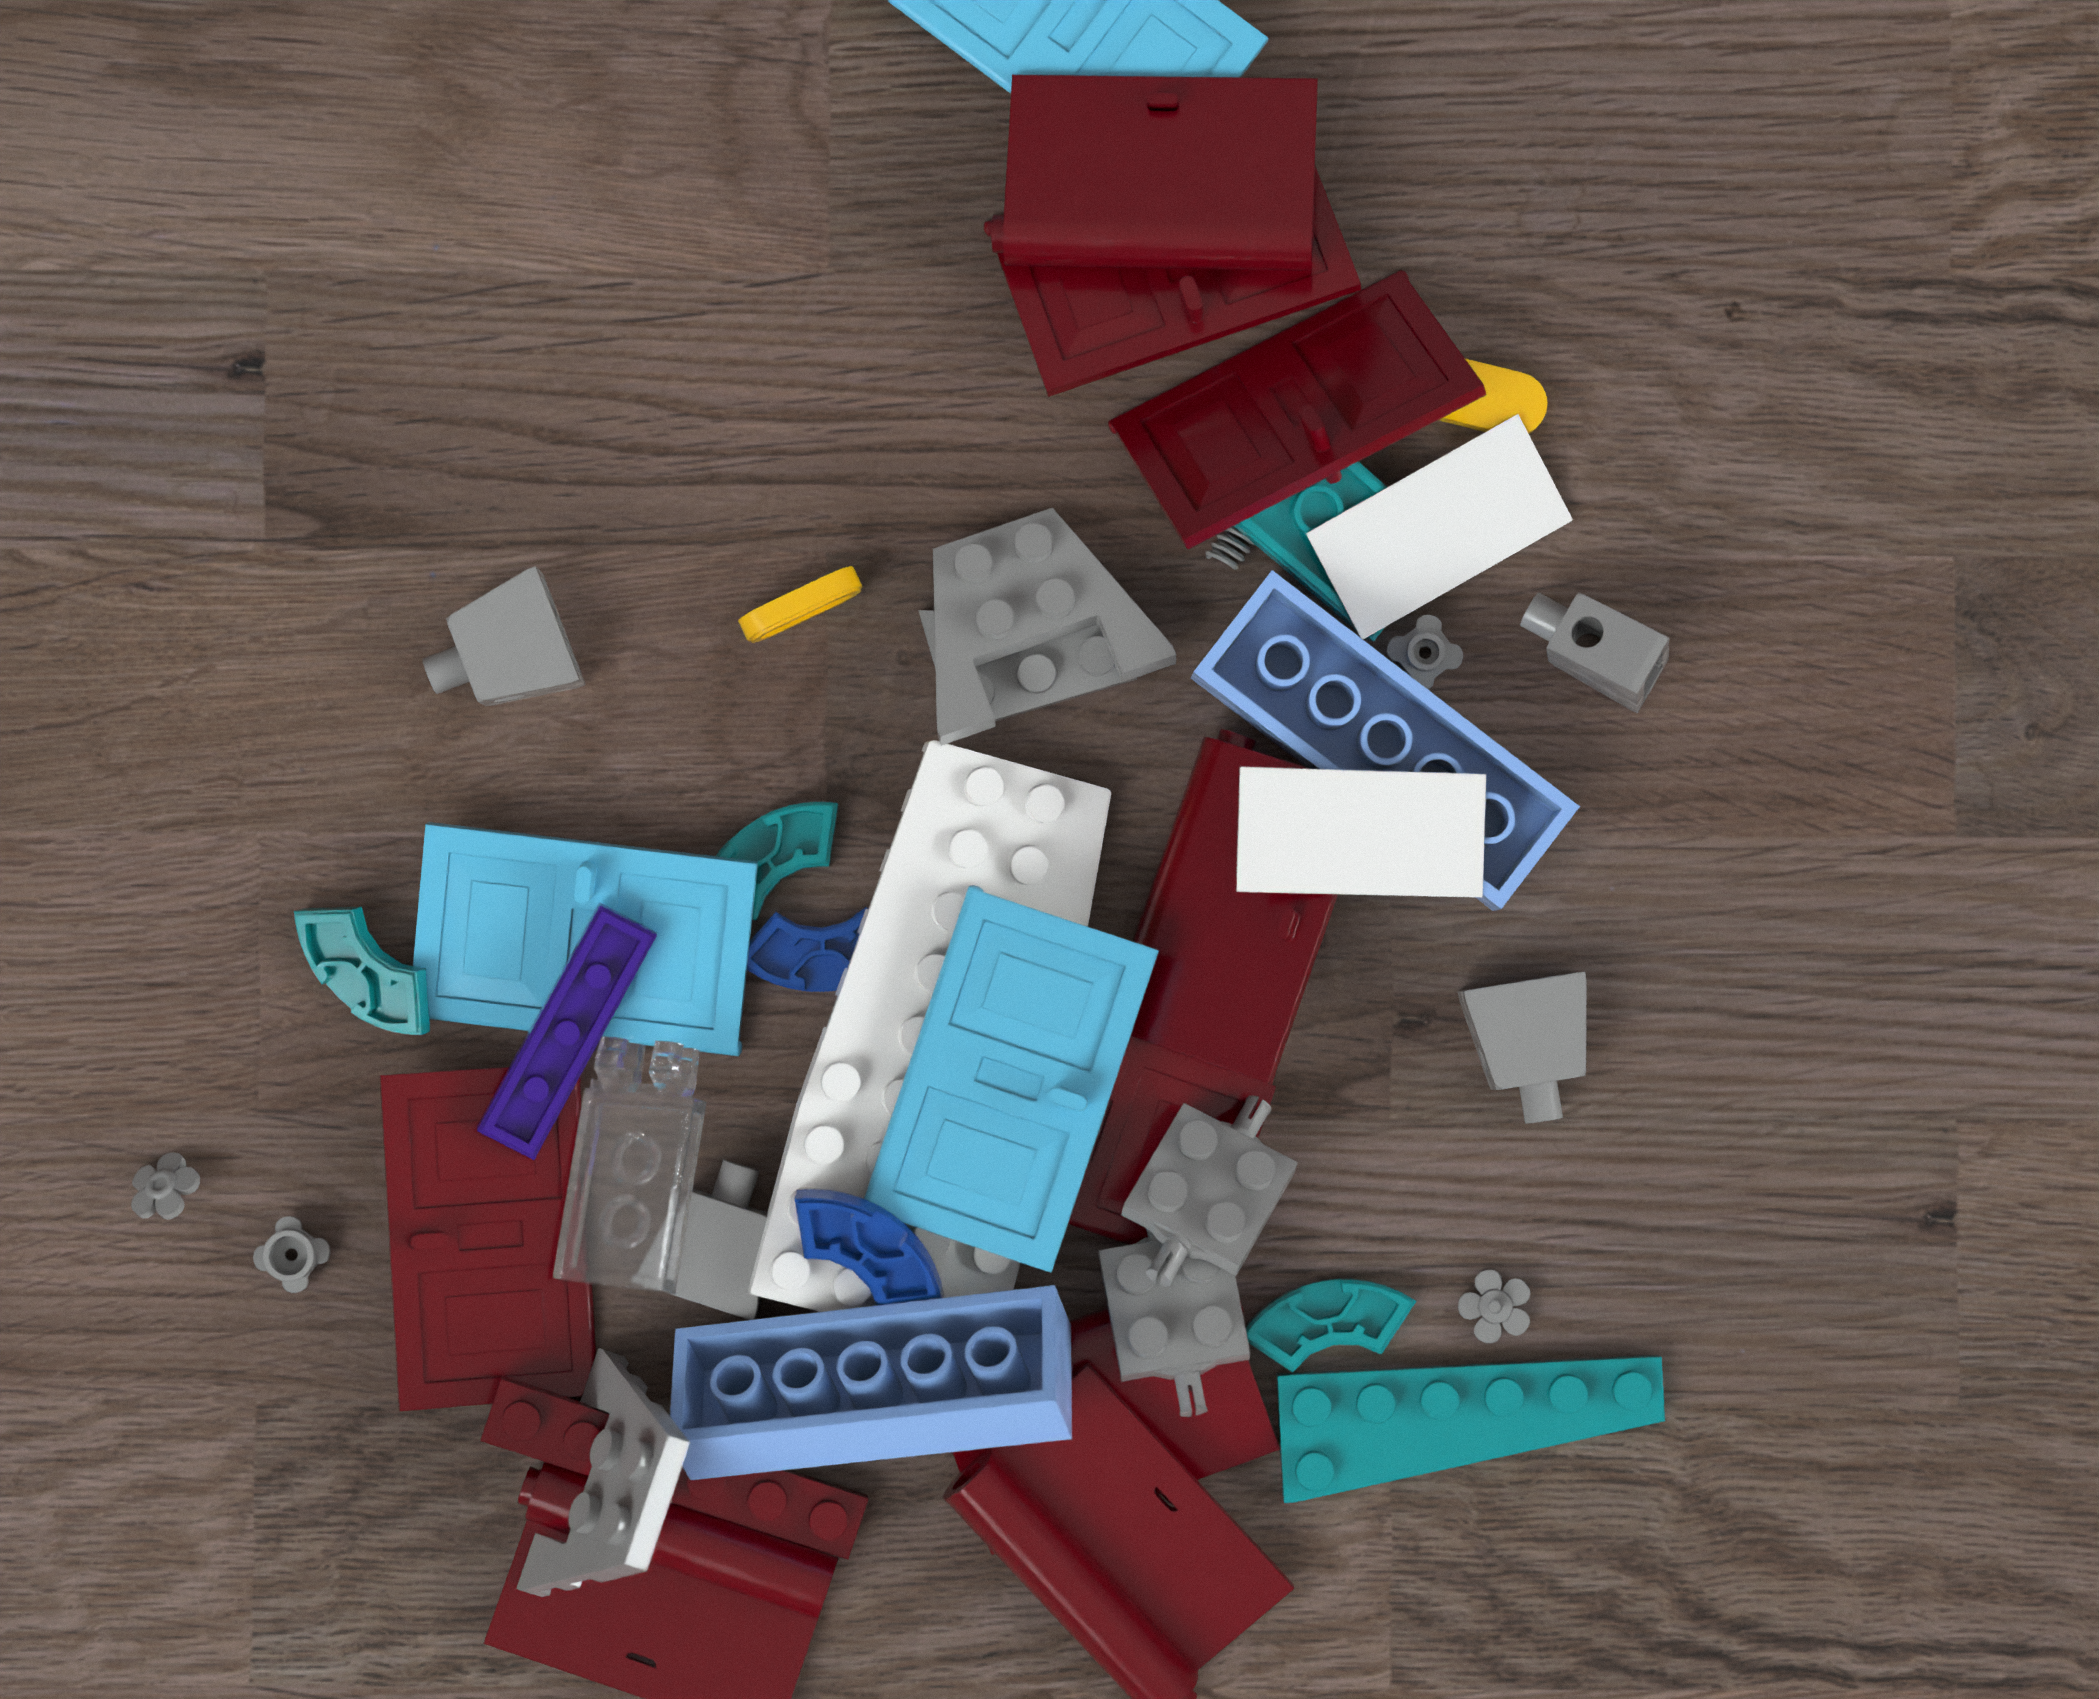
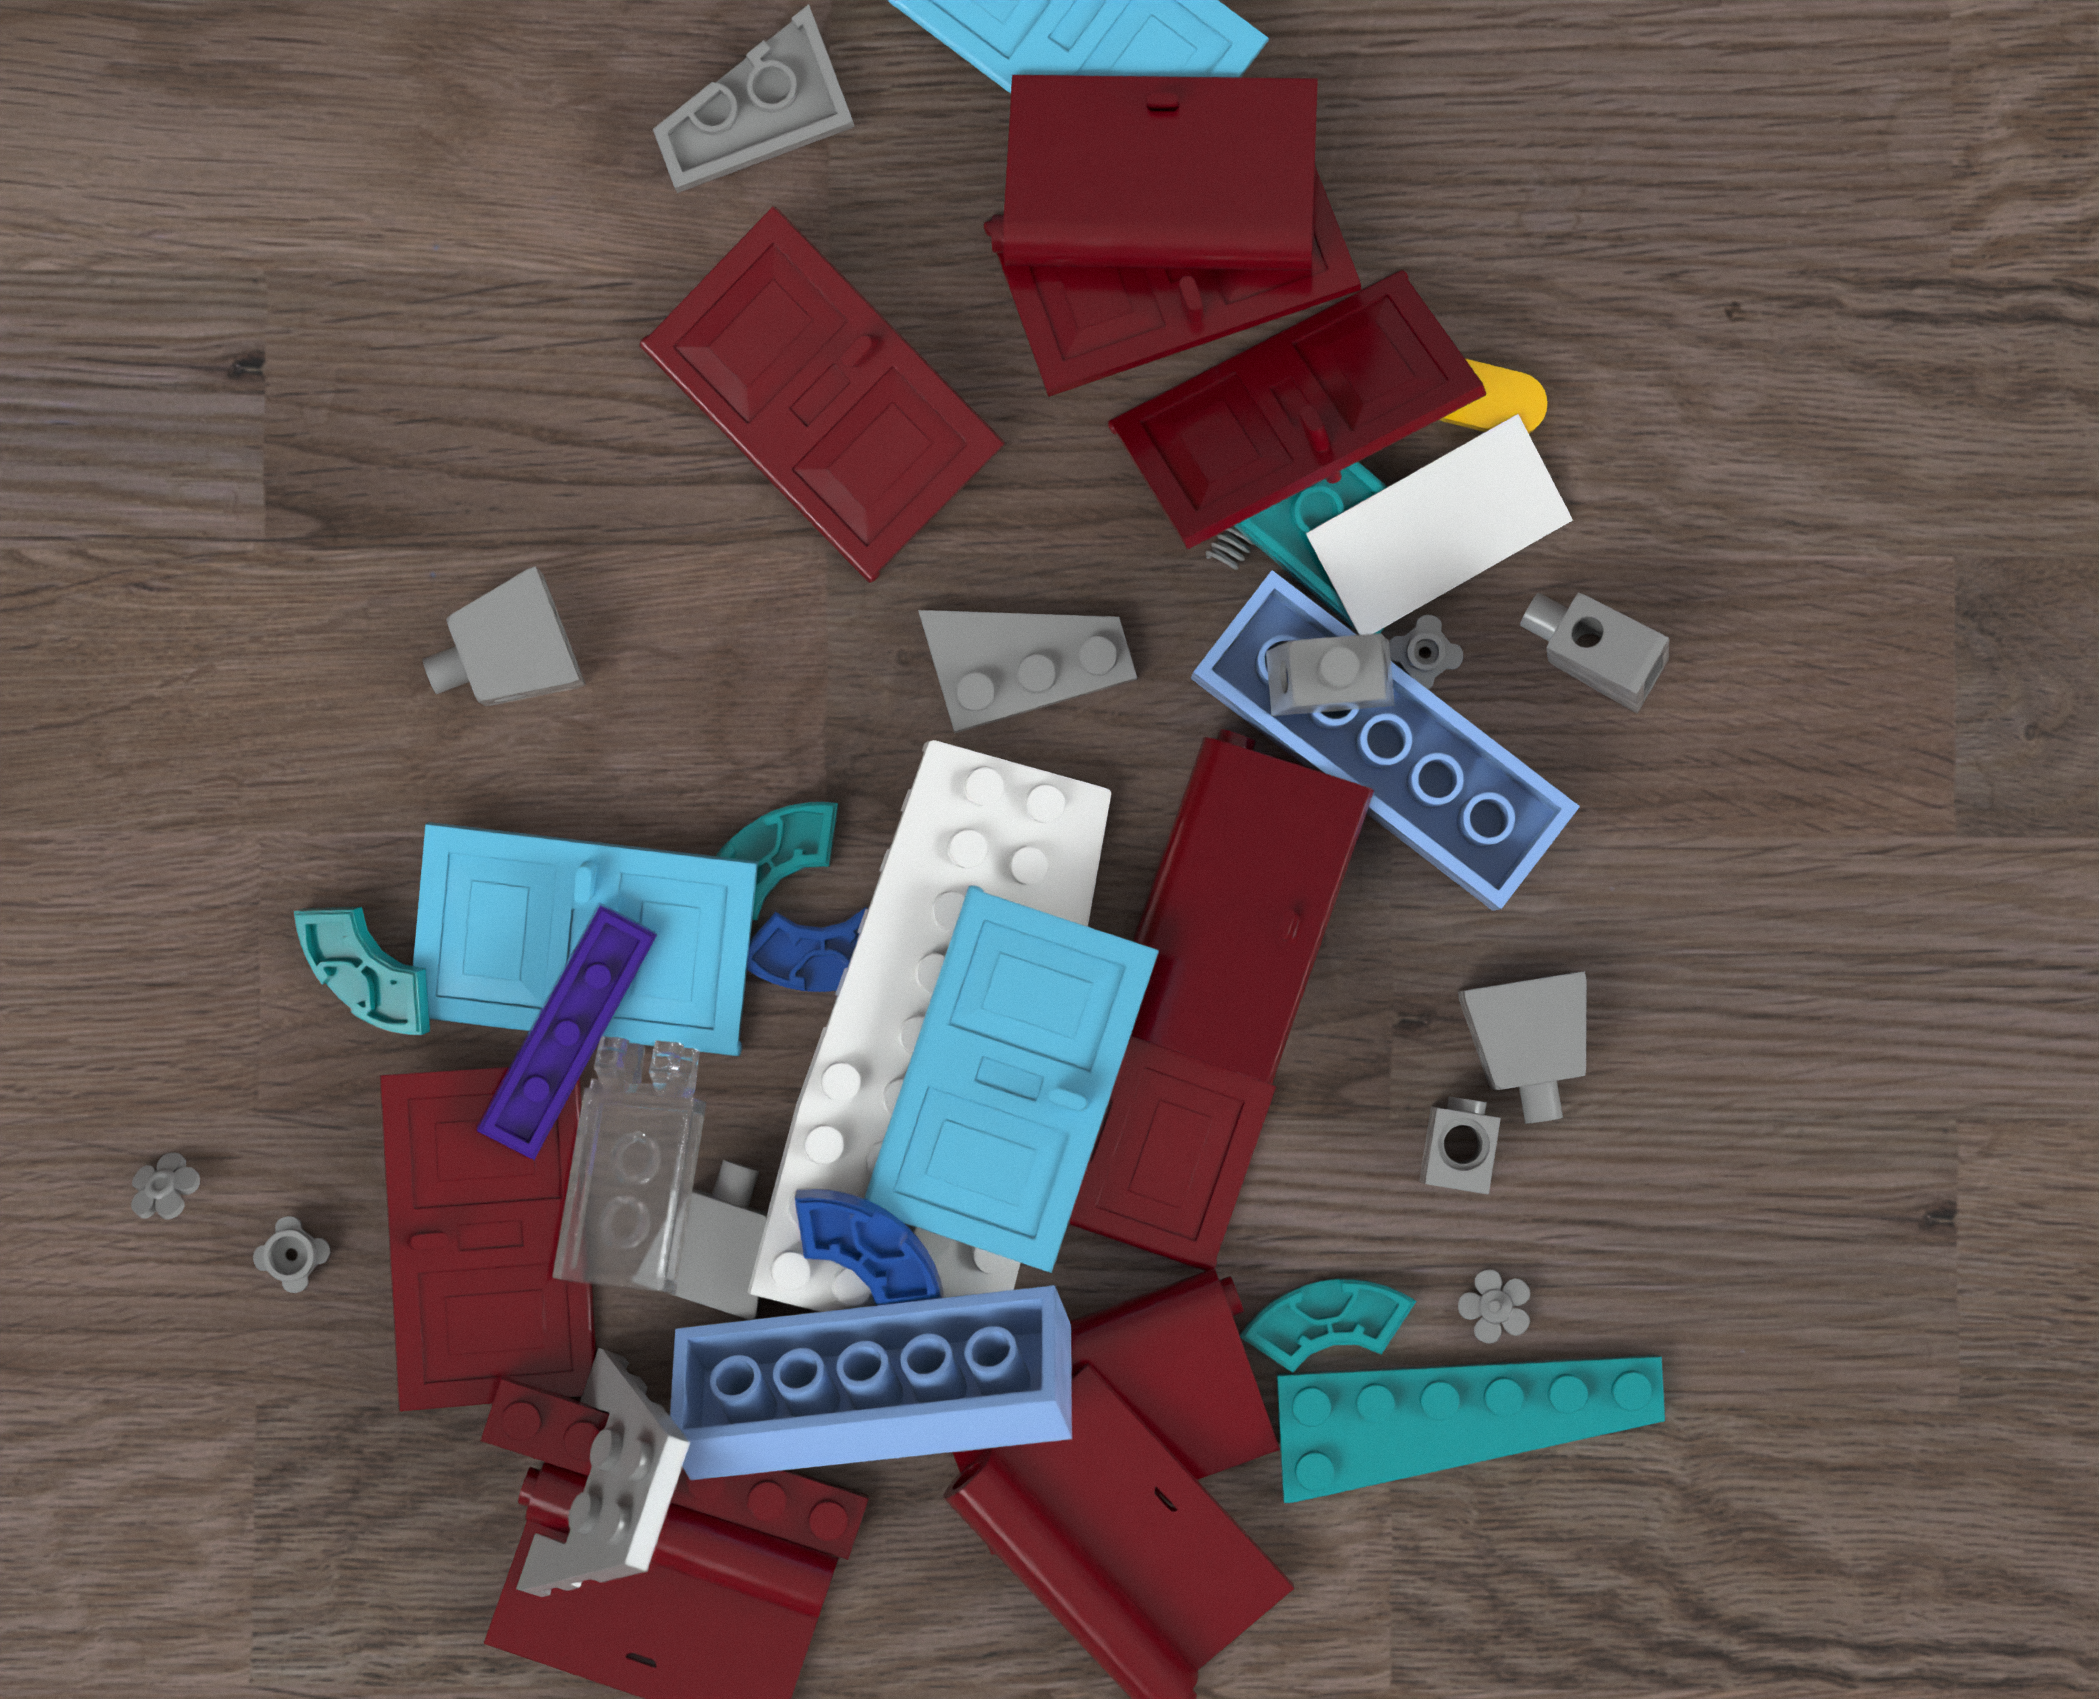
yellow tile [738,566,863,643] -> none
light grey wing [933,507,1176,746] -> none
light grey plate [1098,1229,1250,1417] -> none
light grey plate [1121,1095,1298,1287] -> none
white sticker [1236,767,1486,897] -> none
none -> dark red door [639,206,1006,583]
none -> light grey wing [653,4,854,193]
none -> light grey torso [1266,634,1395,716]
none -> light grey brick [1419,1096,1501,1194]

